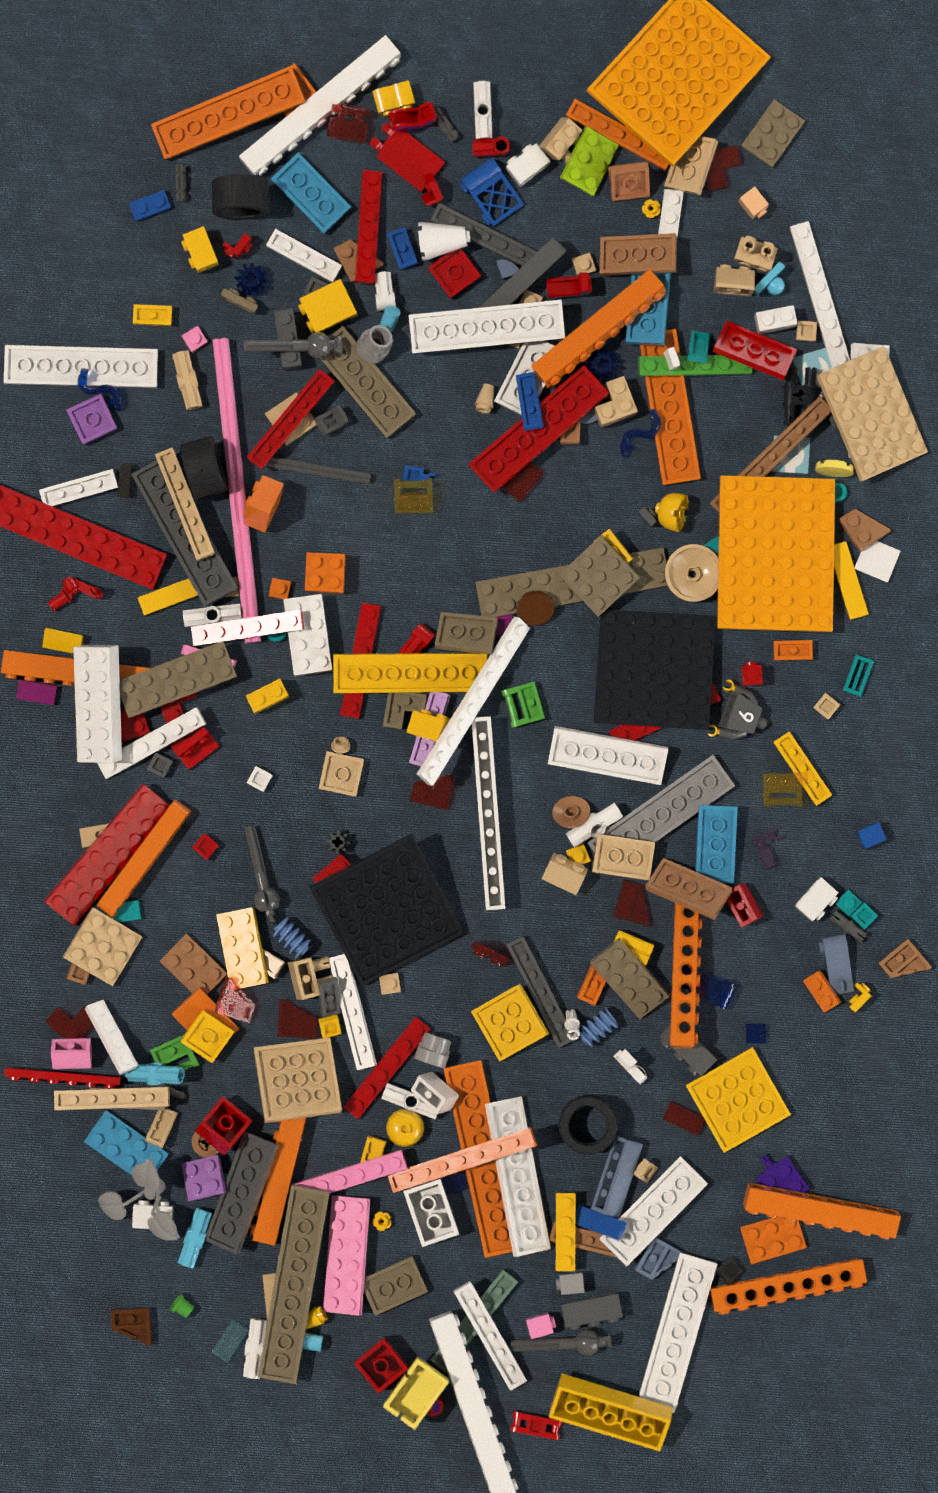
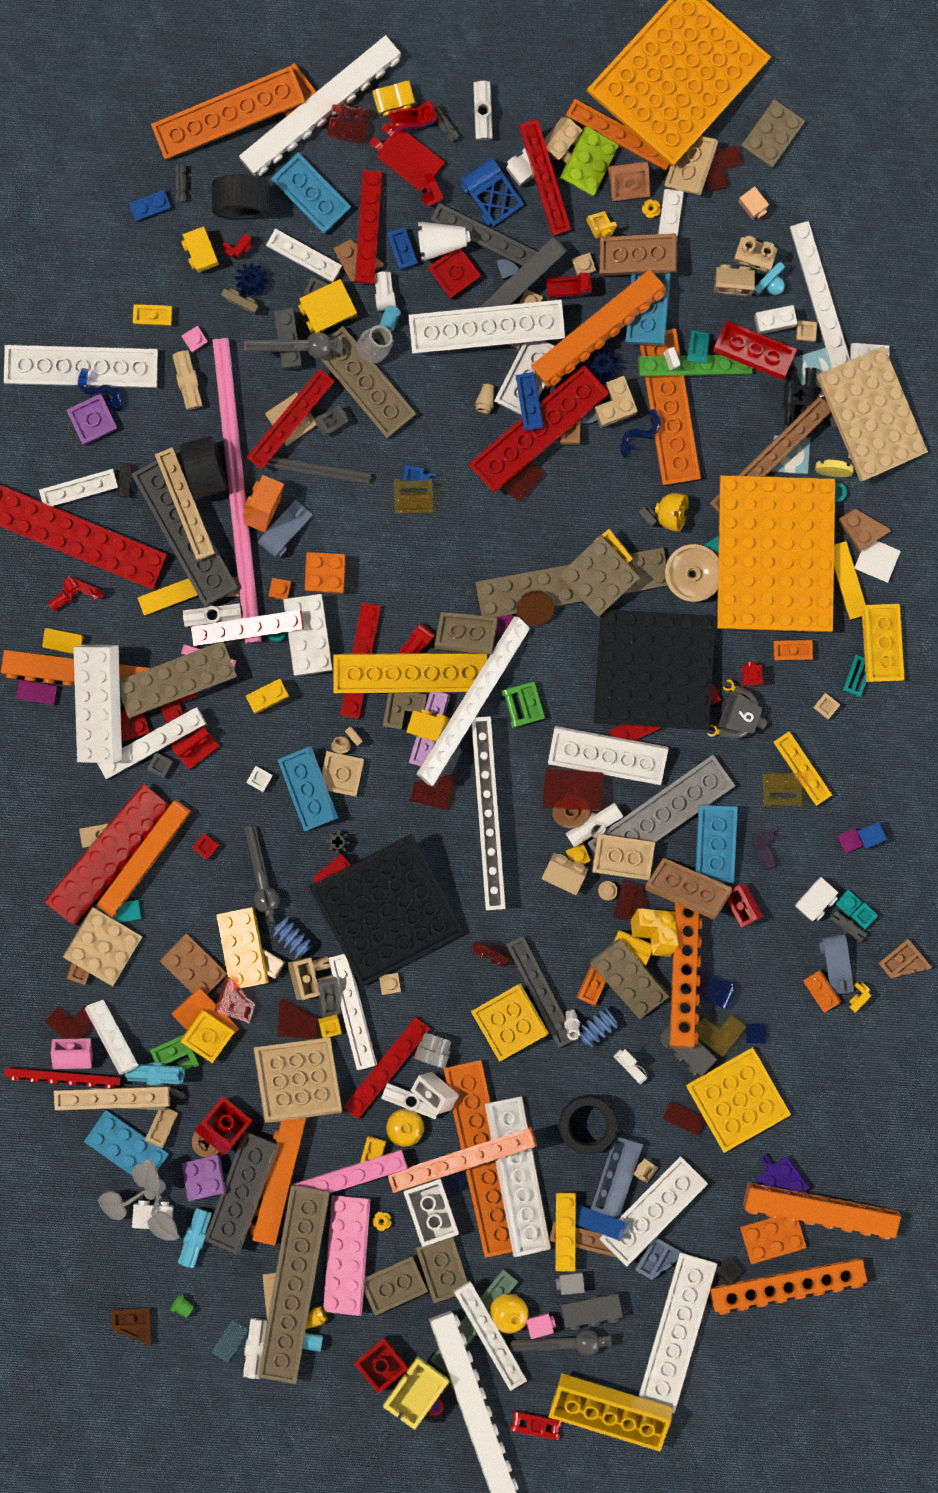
red piece [473,136,511,157] -> none
none -> sand blue door [258,500,313,558]
none -> dark azure plate [278,746,338,831]
none -> tan tile [345,727,363,747]
none -> dark tan plate [416,1237,468,1303]
none -> yellow cylinder [490,1294,529,1334]
none -> red plate [518,119,571,235]
none -> clear red plate [542,769,604,811]
none -> yellow bracket [586,211,617,239]
none -> tan plate [598,881,617,900]
none -> yellow brick [631,908,678,957]
none -> clear yellow plate [694,1015,746,1057]
none -> magenta tile [837,828,863,853]
none -> yellow plate [861,604,904,682]

